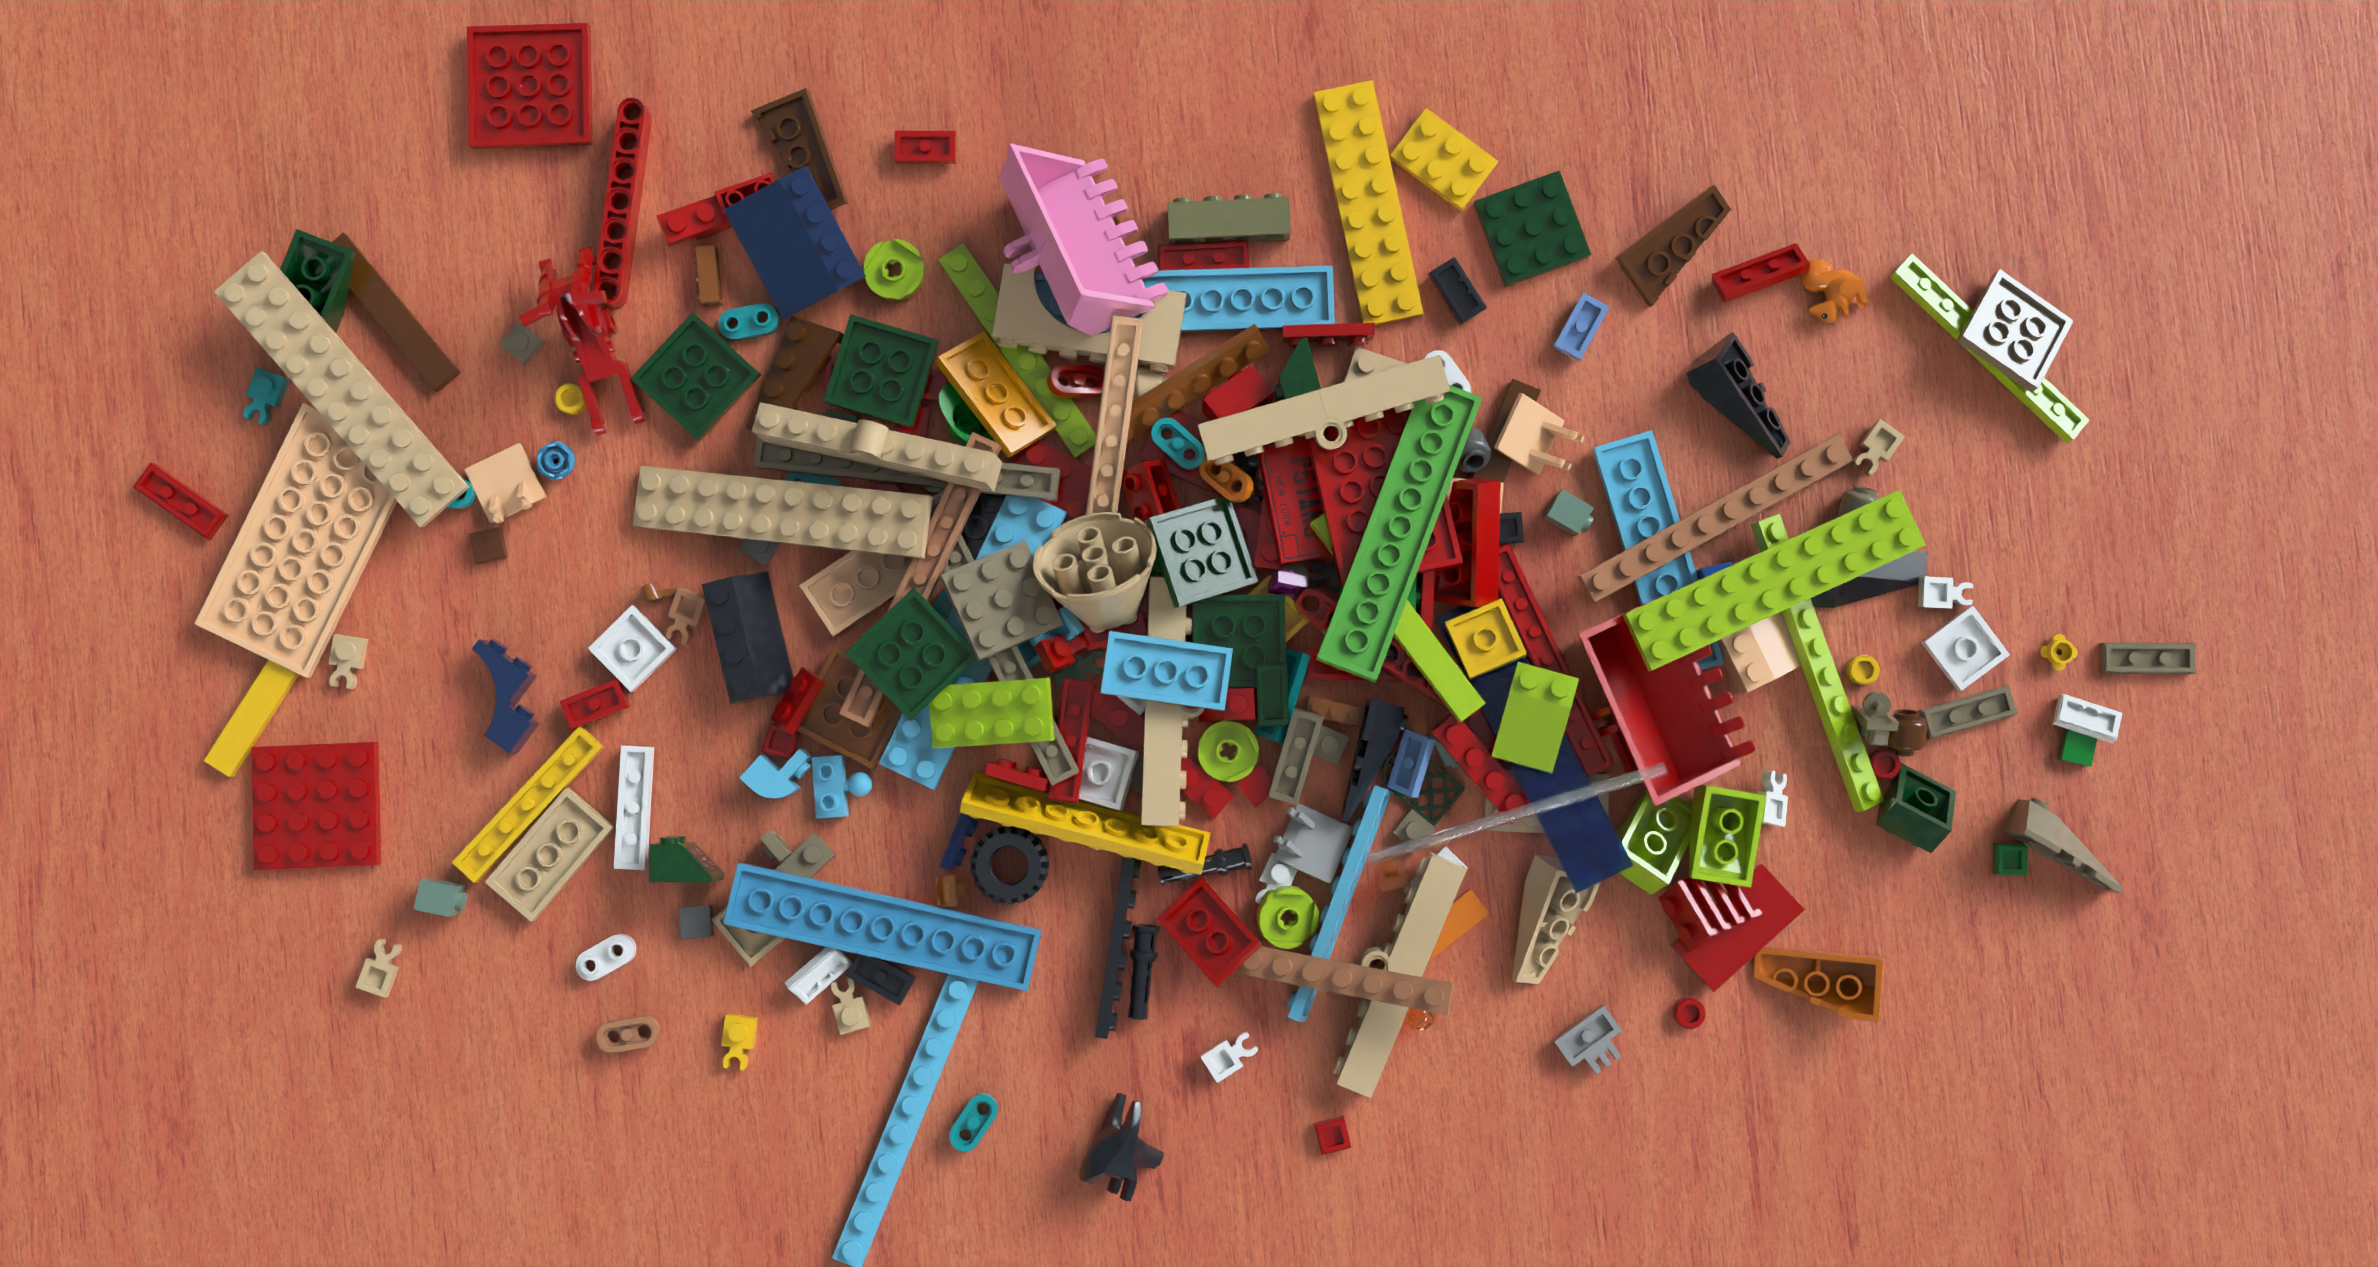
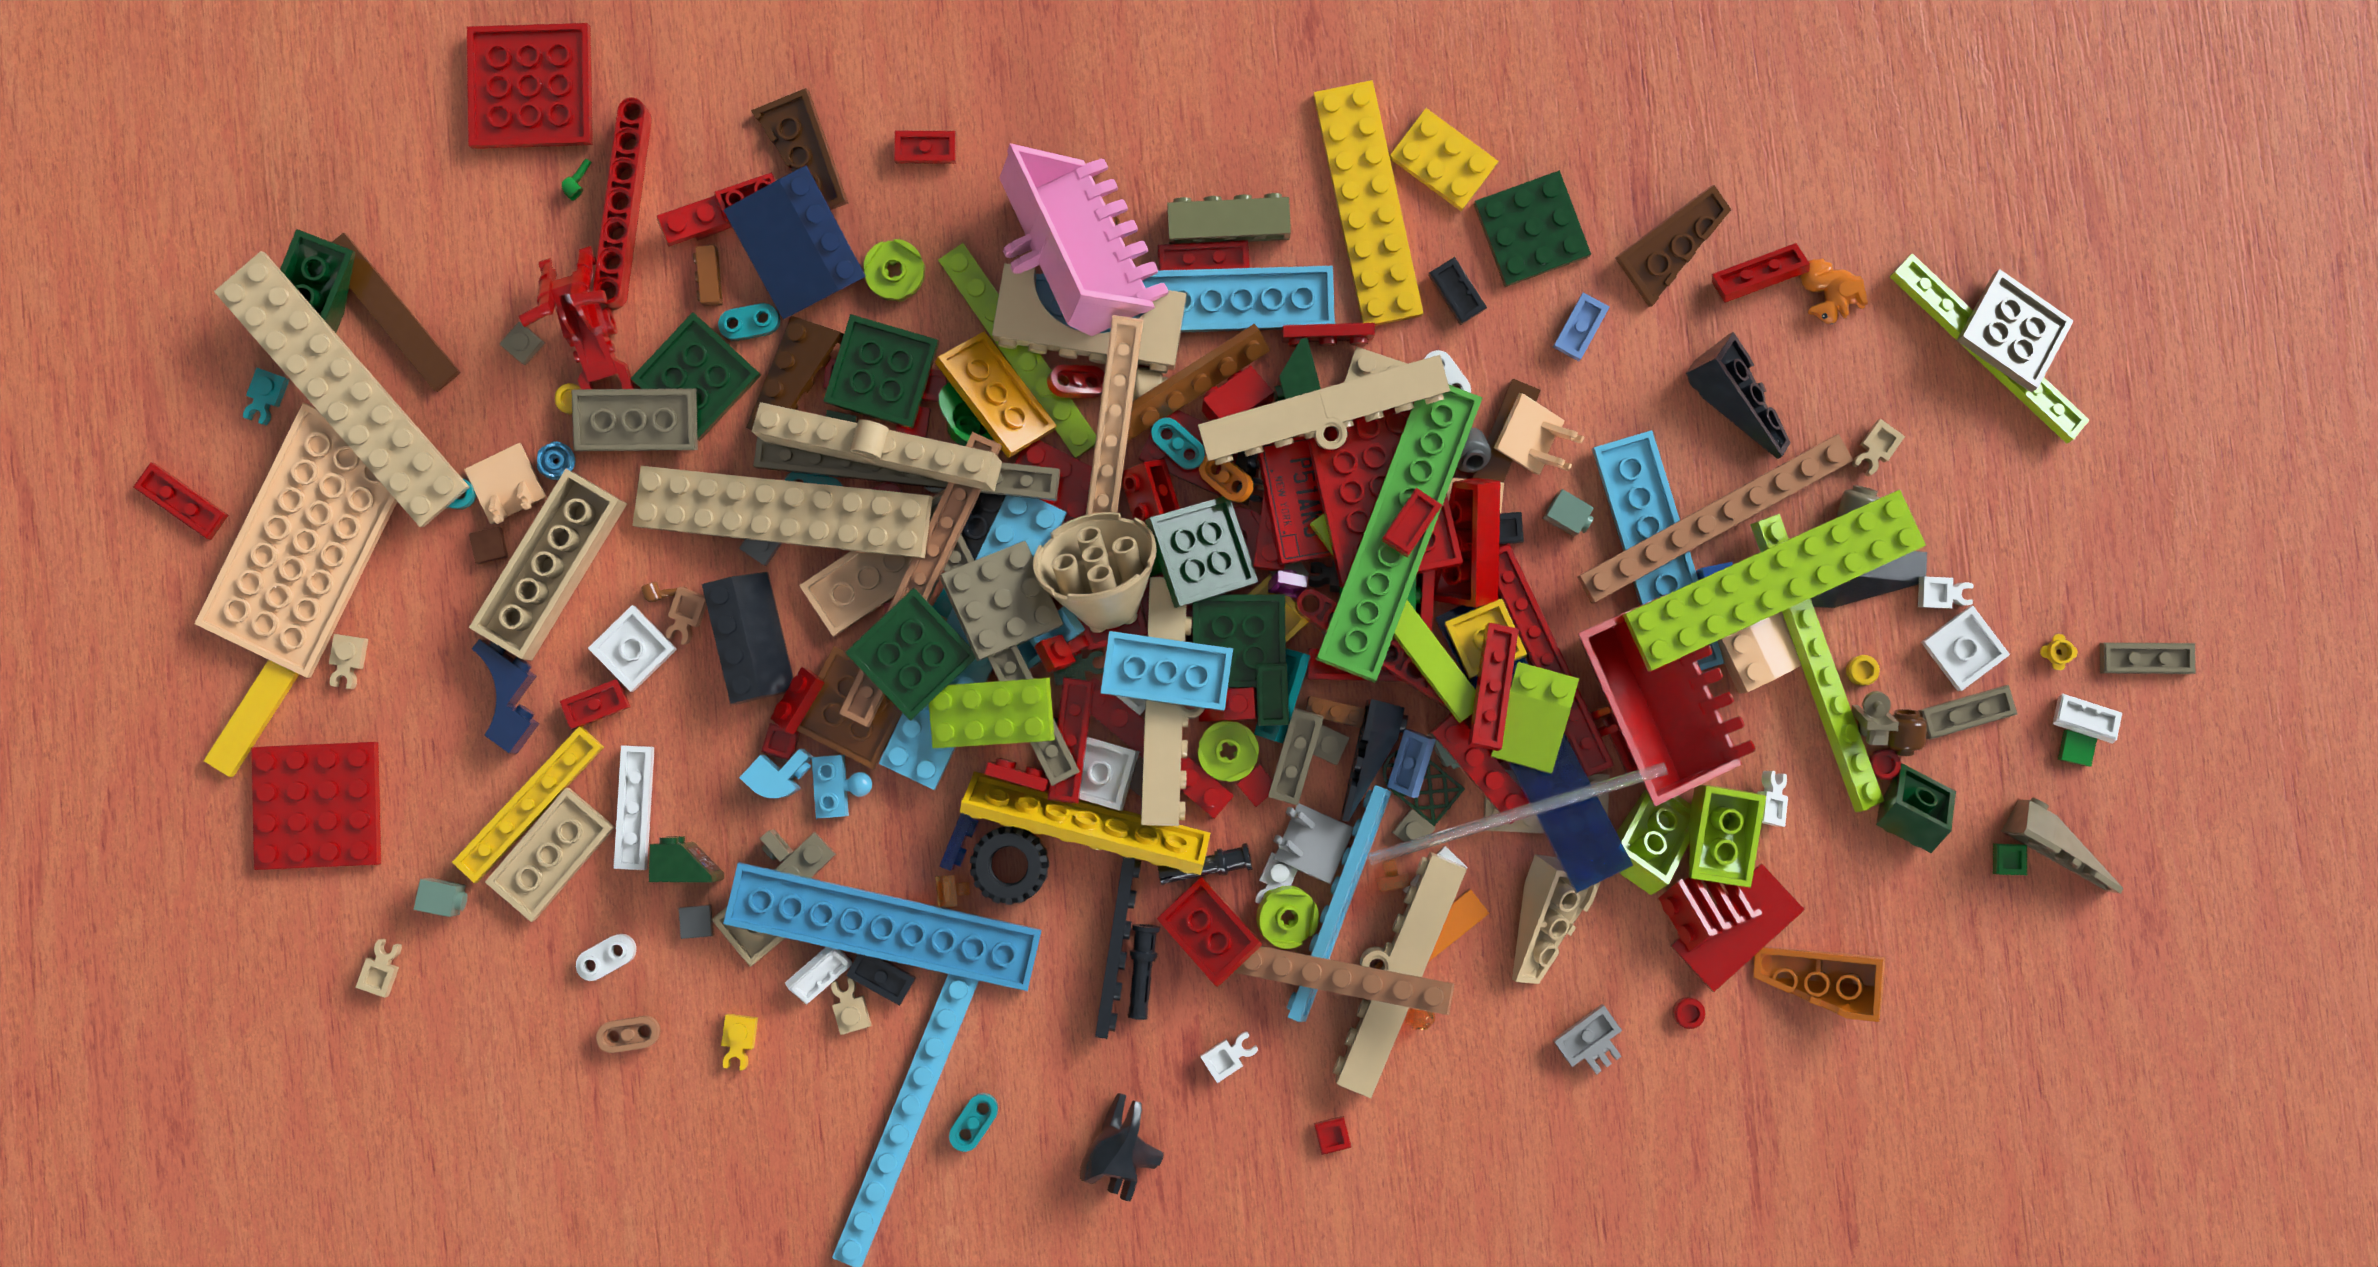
none -> tan brick [469,469,627,661]
none -> green hand [561,158,592,201]
none -> dark tan tile [572,389,698,451]
none -> red tile [1381,488,1442,558]
none -> red plate [1468,622,1519,751]

